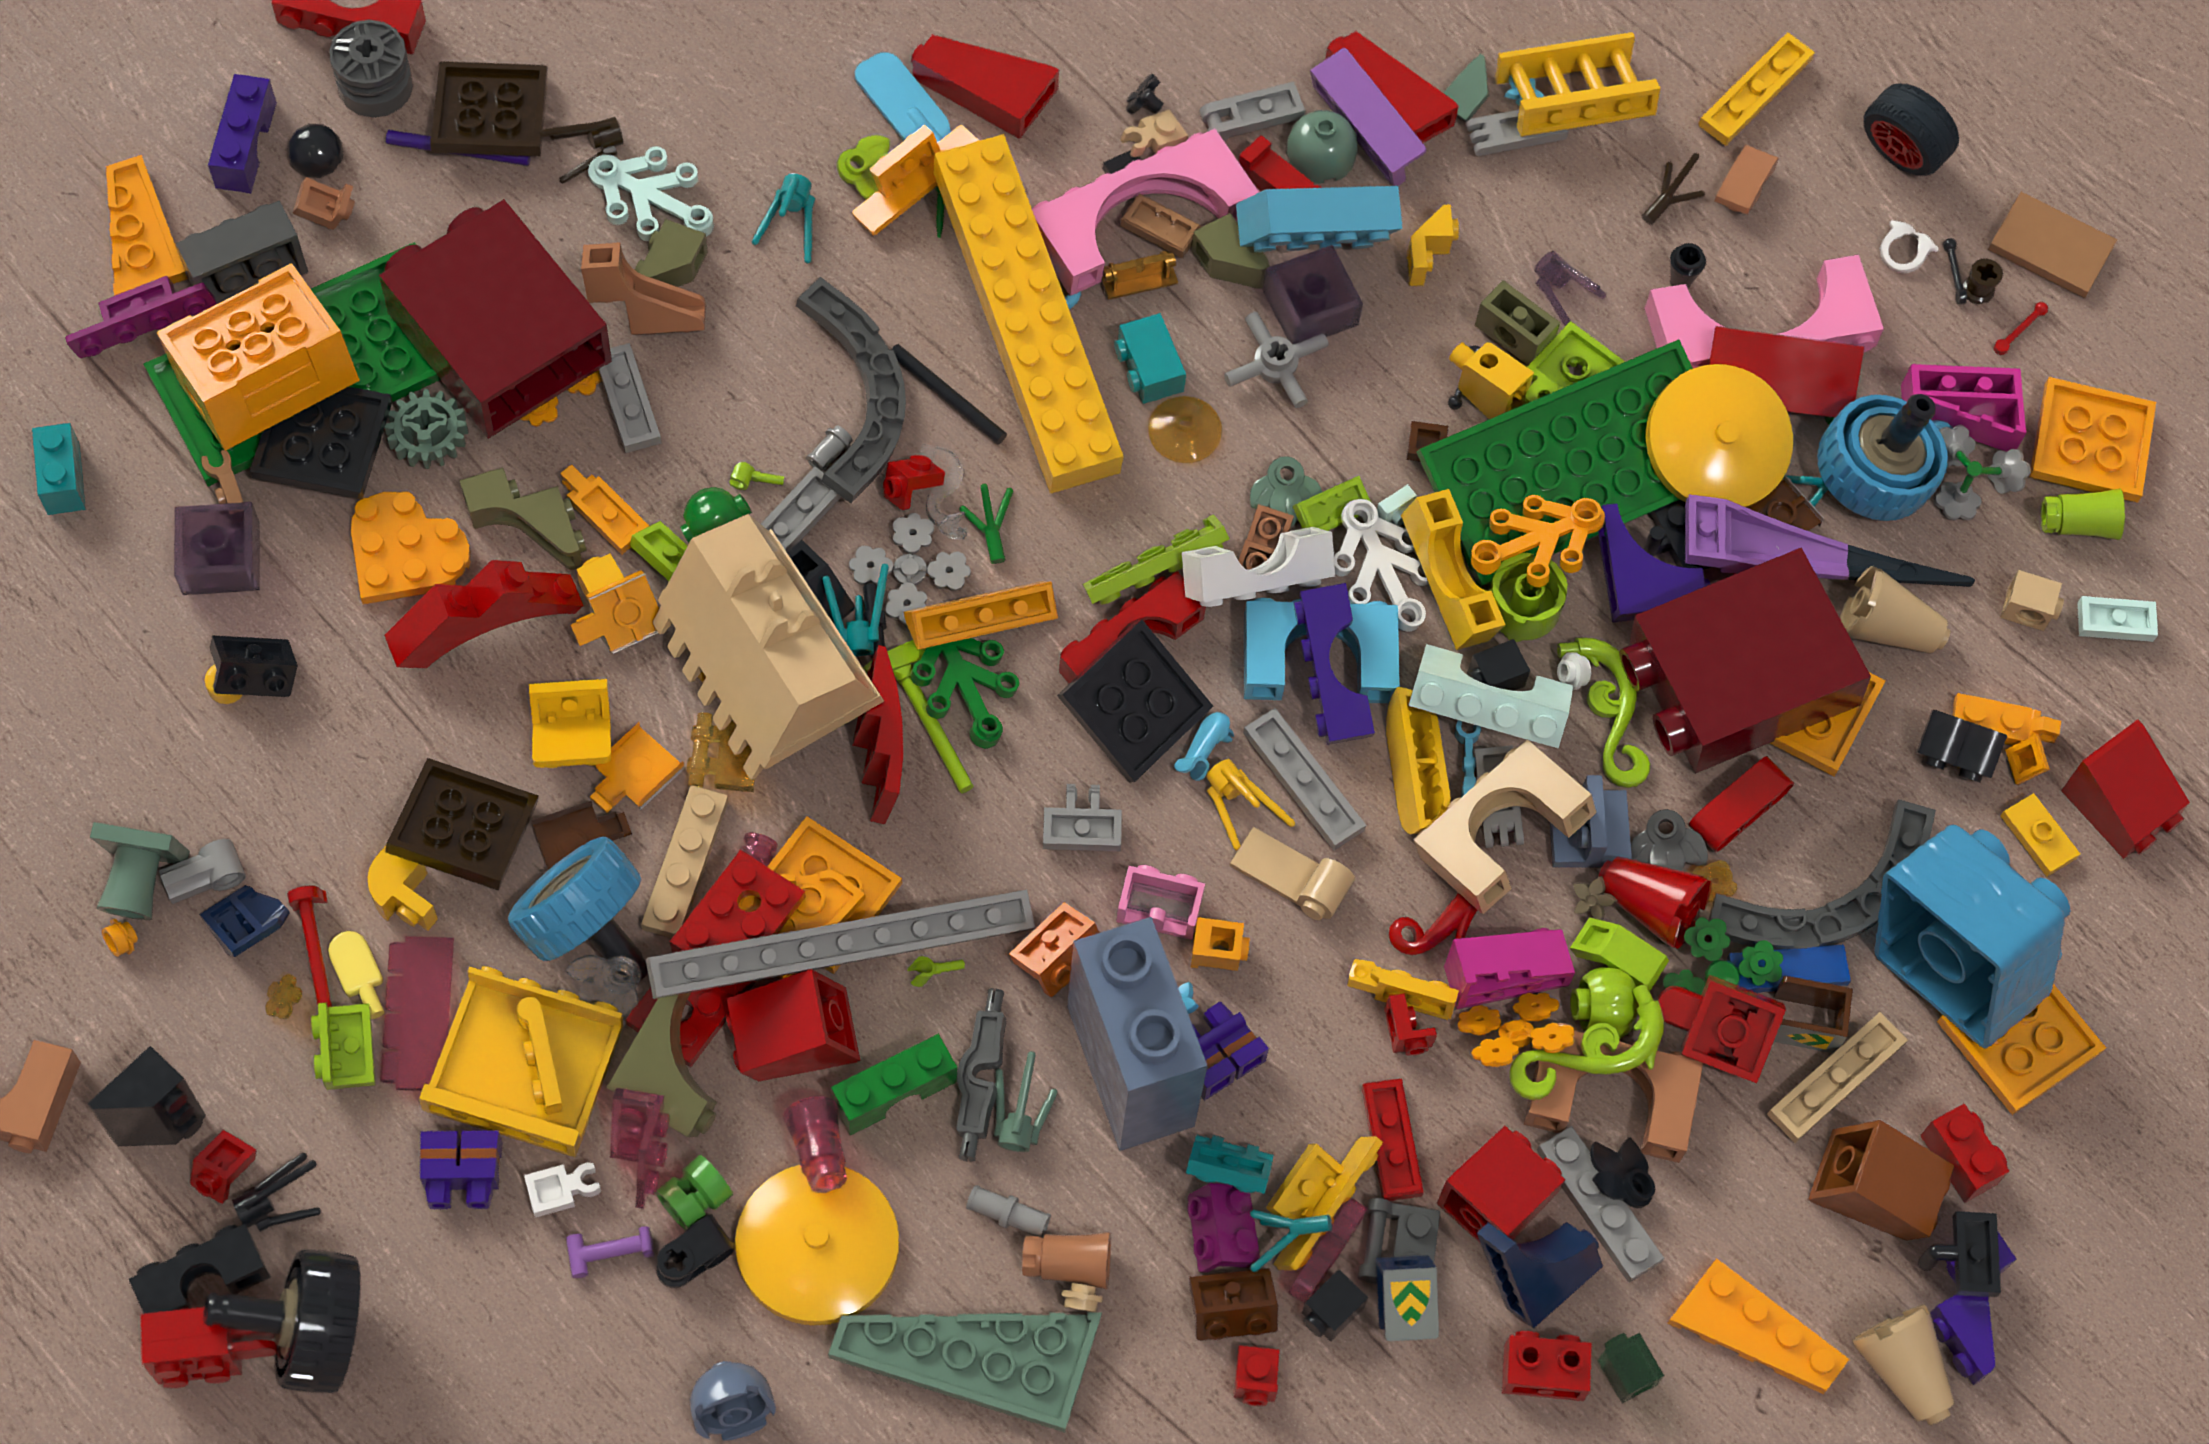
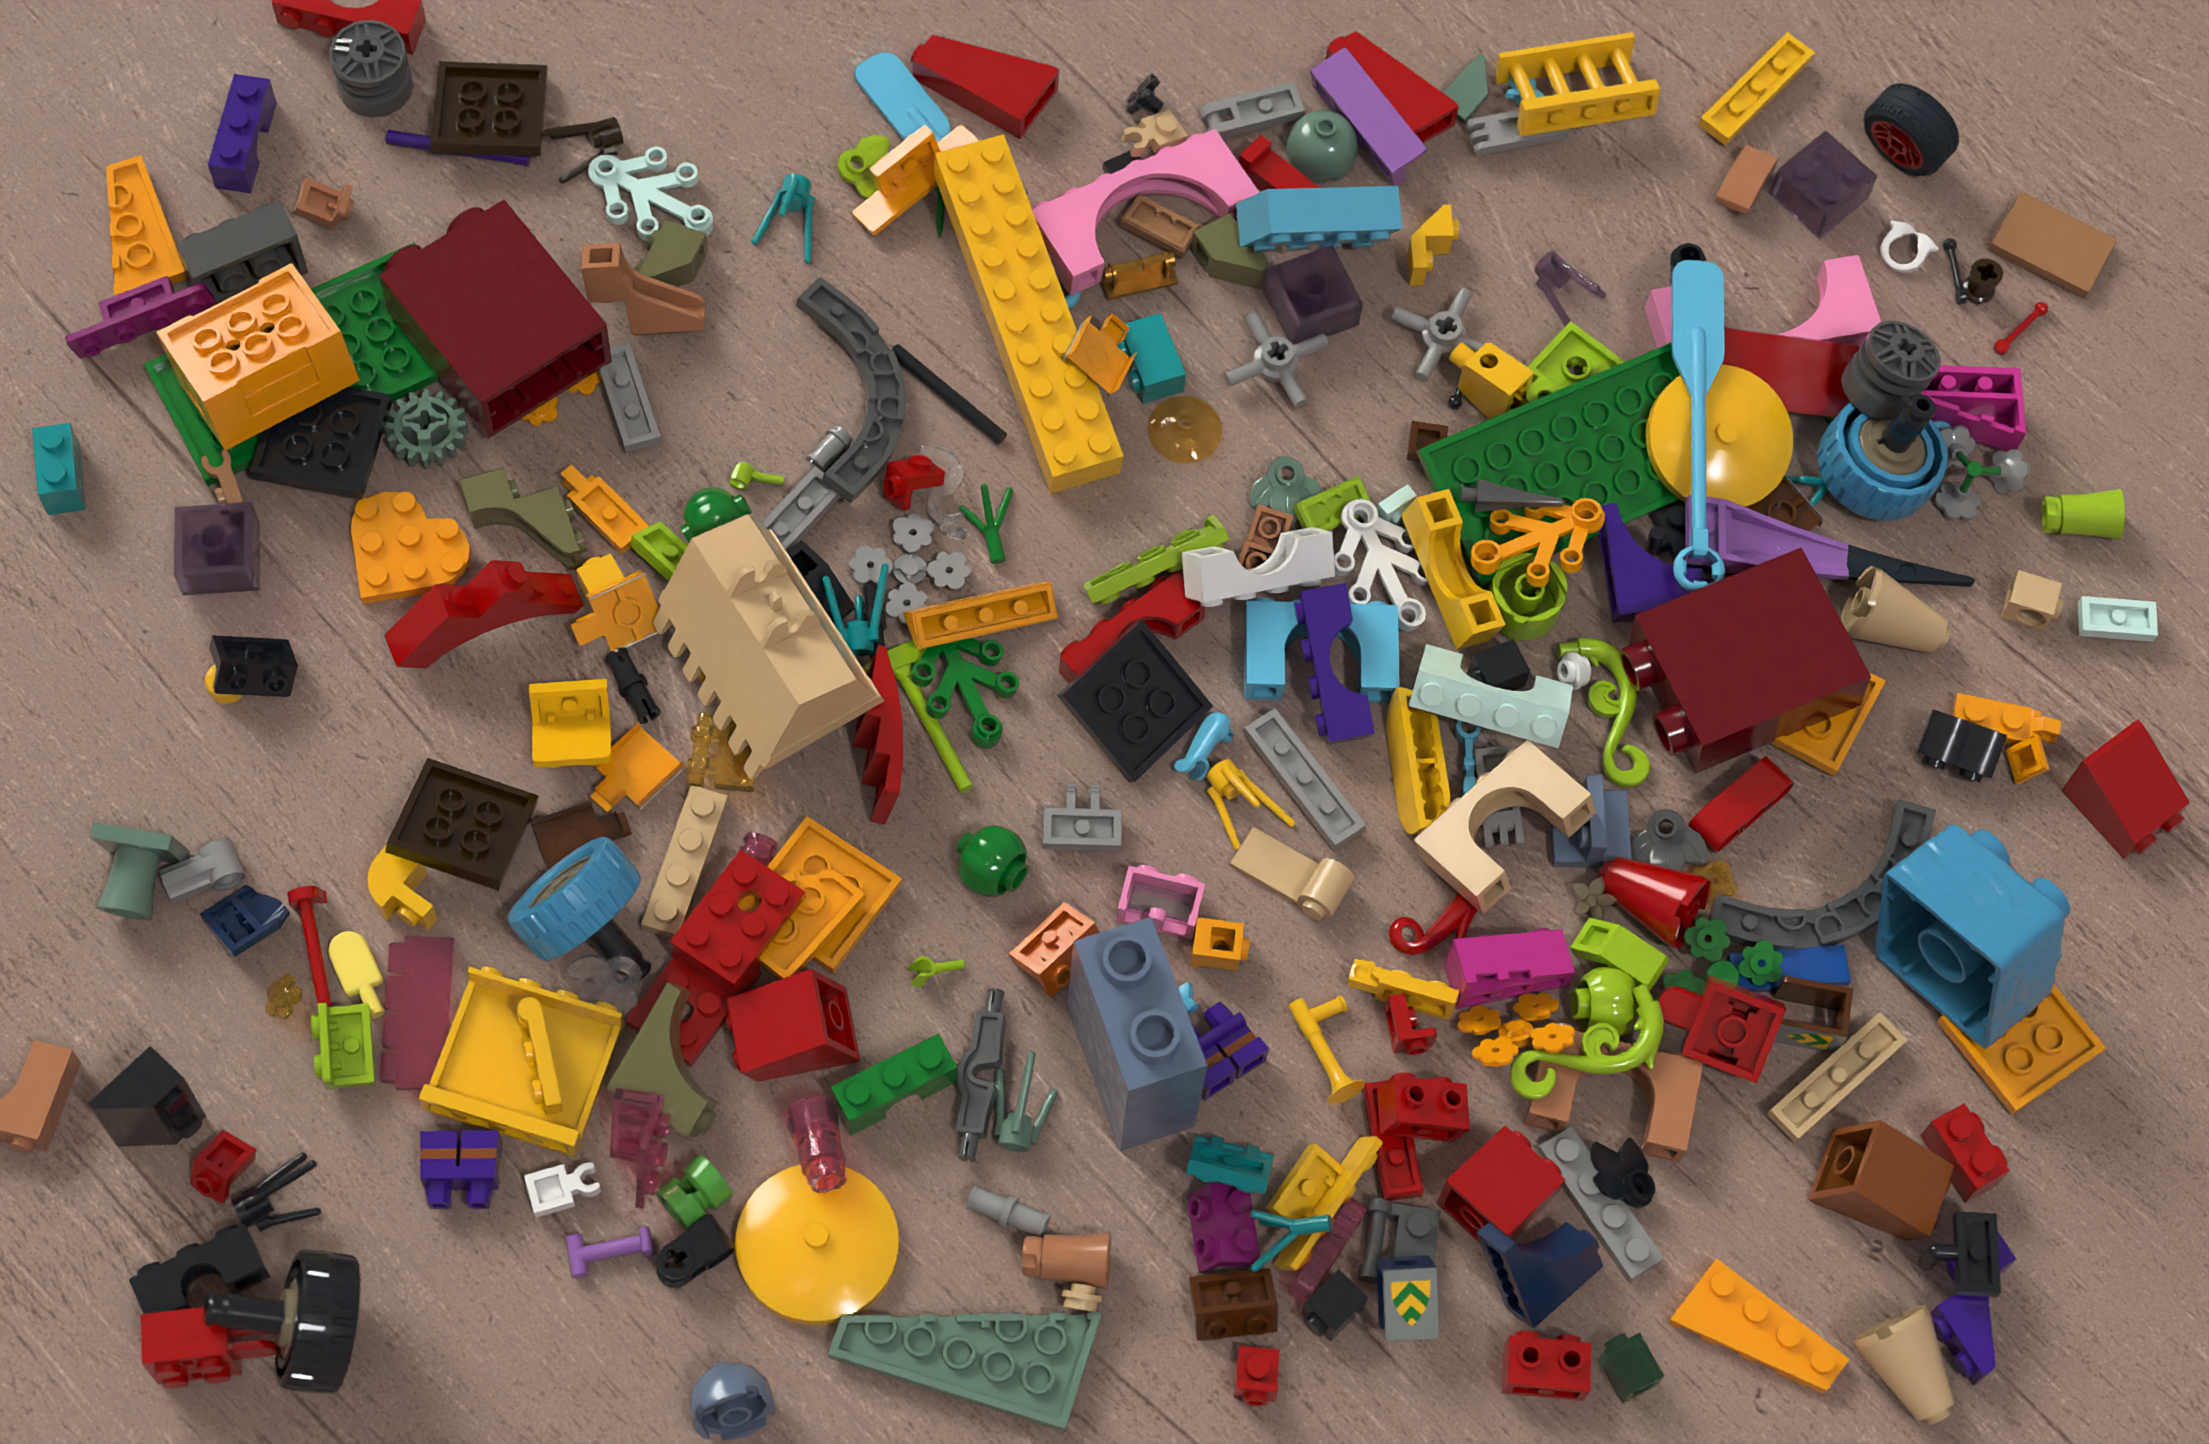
light orange plate [102,919,138,957] -> none
black hair [288,123,344,178] -> none
light grey plate [645,890,1035,999] -> none
olive brick [1475,280,1560,365] -> none
dark brown plant [1642,153,1705,225] -> none
yellow plate [2000,793,2080,877] -> none
light orange plate [2029,377,2156,503] -> none
none -> black pin [605,647,661,724]
none -> green plant [956,825,1029,897]
none -> light orange piece [1063,312,1137,398]
none -> yellow piece [1288,995,1365,1105]
none -> red brick [1377,1072,1470,1143]
none -> light grey bar [1391,288,1484,382]
none -> dark grey piece [1460,478,1565,513]
none -> medium azure piece [1672,260,1725,593]
none -> clear purple brick [1768,130,1878,239]
none -> dark grey wheel [1841,320,1941,420]

